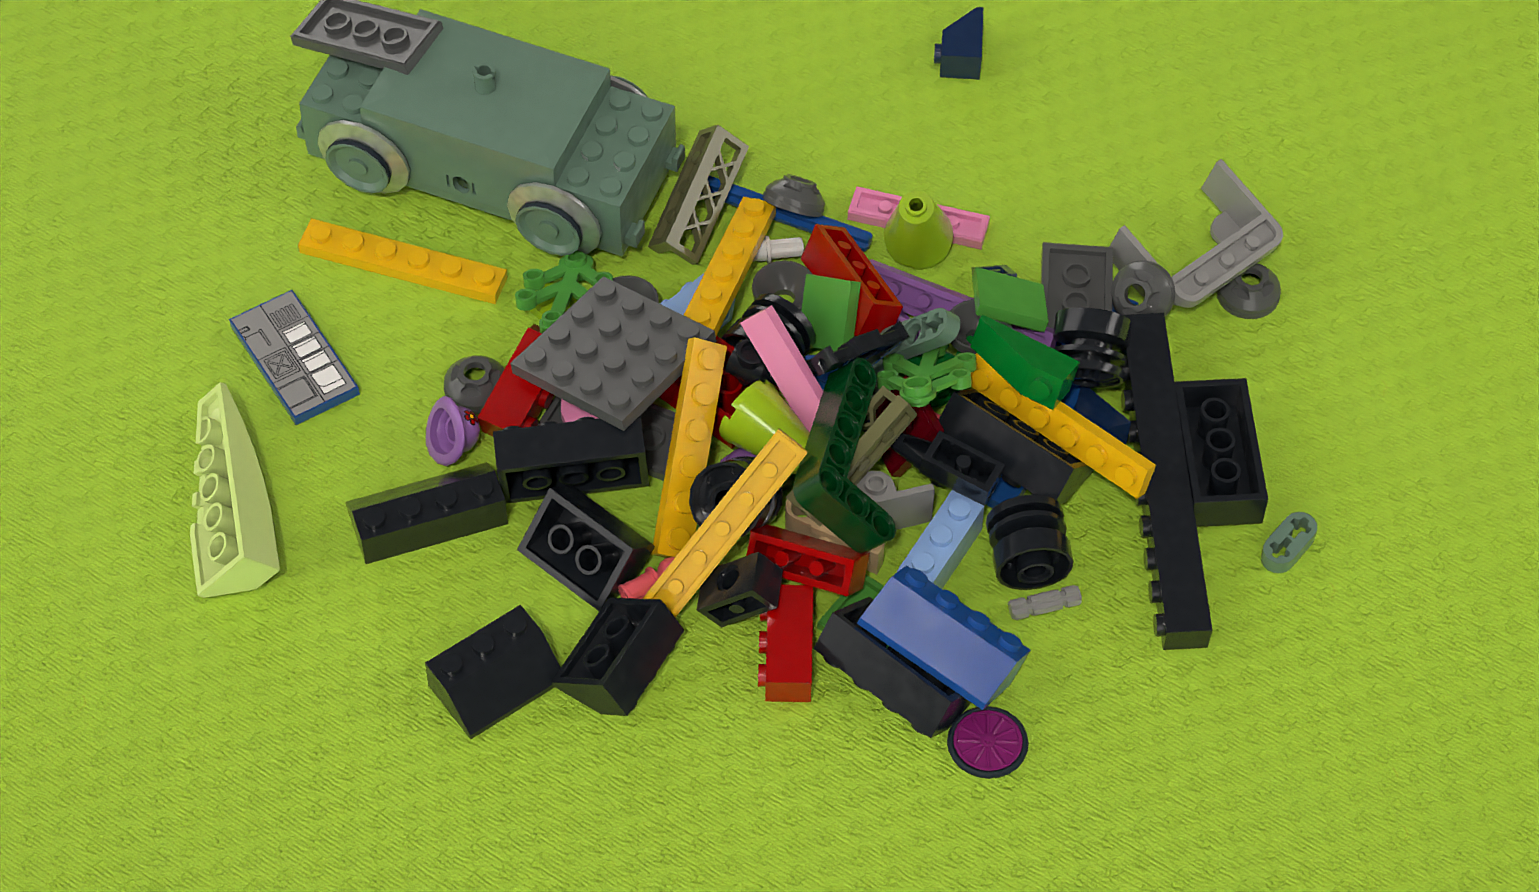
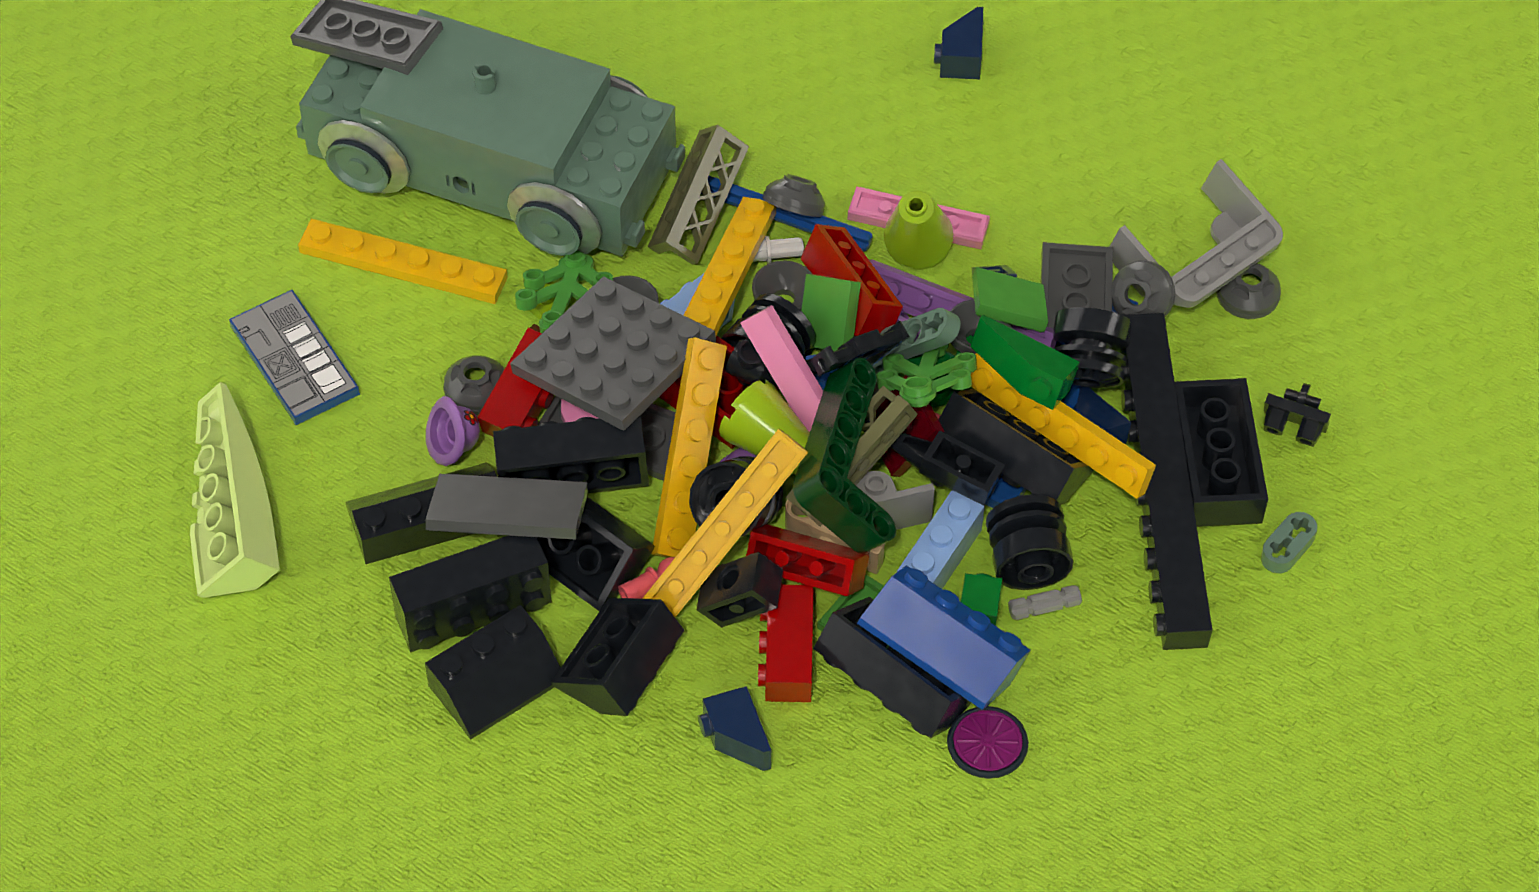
none -> black brick [389,535,552,652]
none -> dark grey tile [425,474,588,540]
none -> dark blue slope [698,686,771,771]
none -> green brick [961,573,1002,626]
none -> black hips [1264,383,1331,447]

